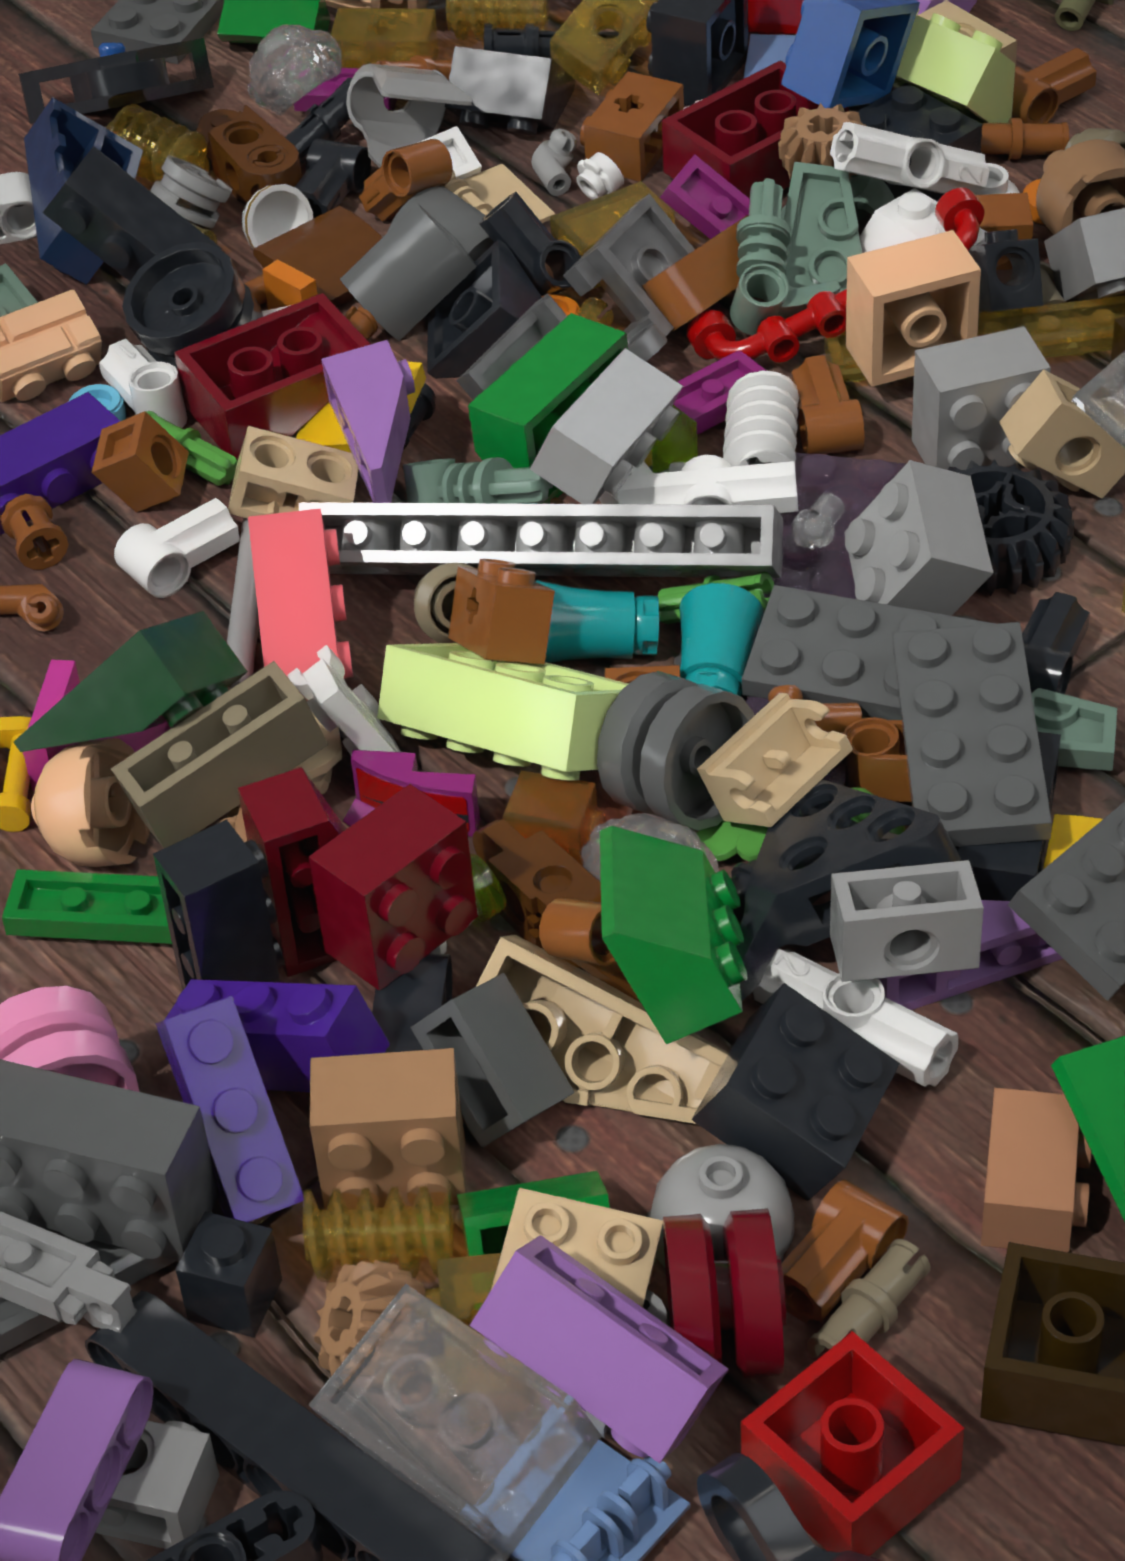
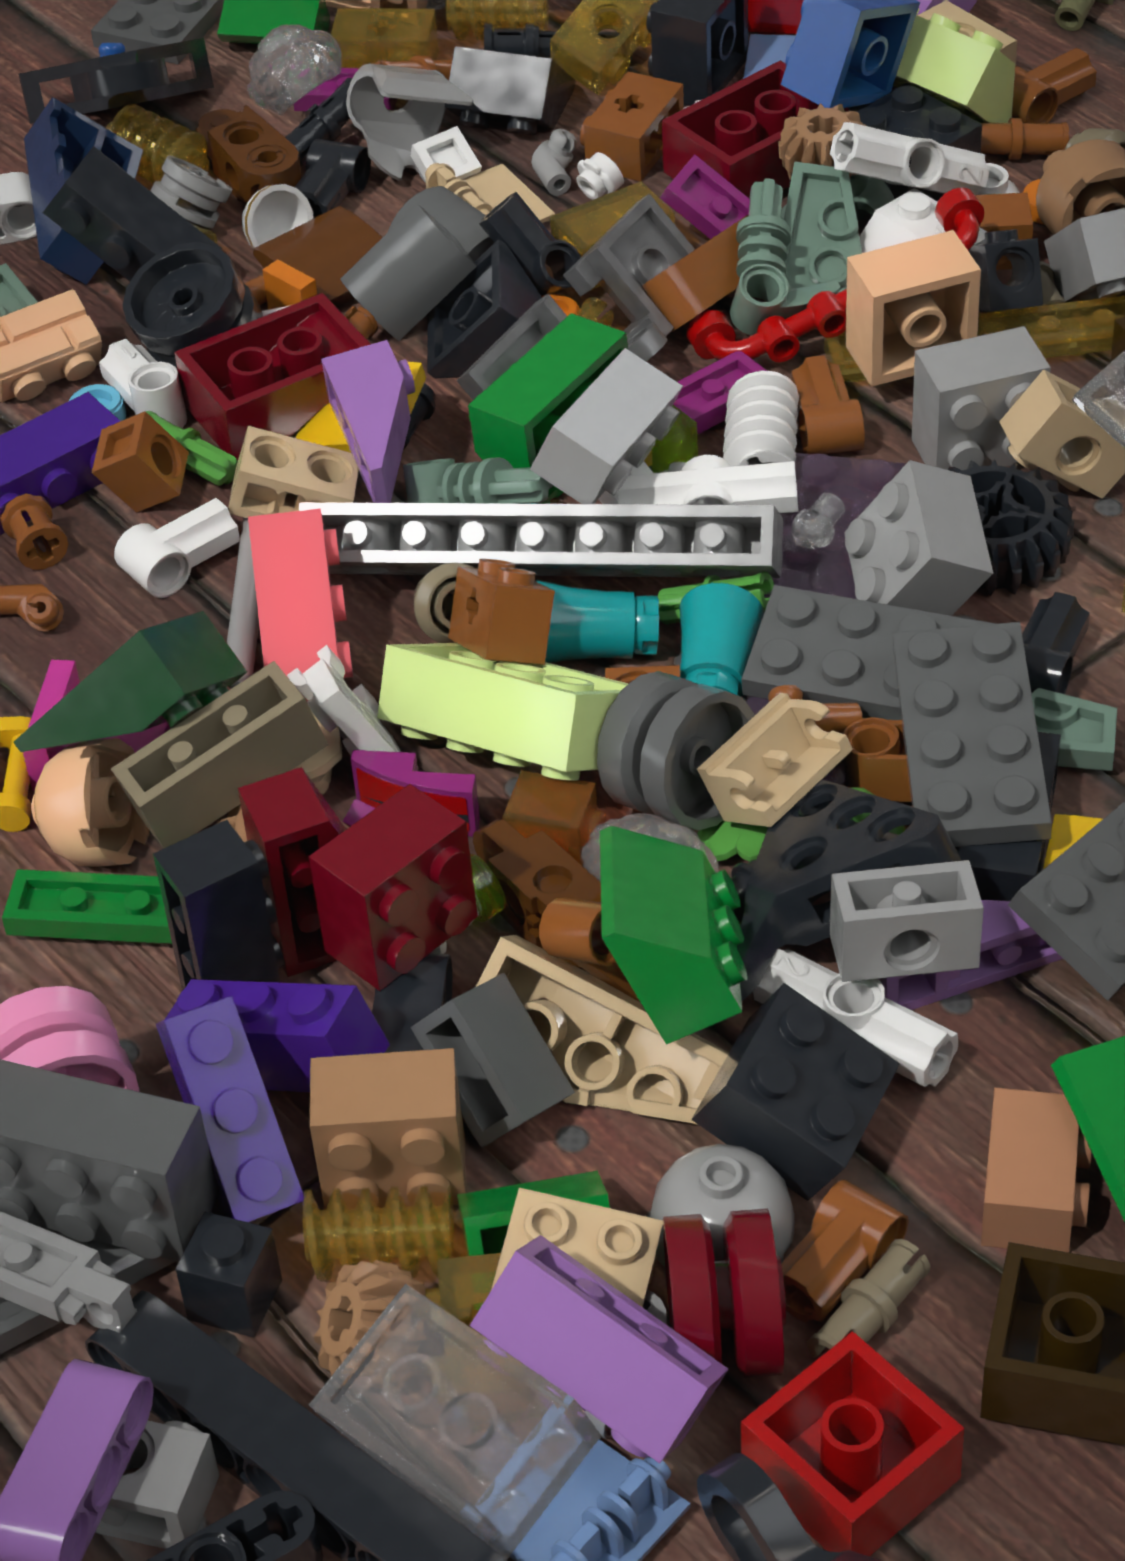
dark orange piece [359,139,453,222] -> none

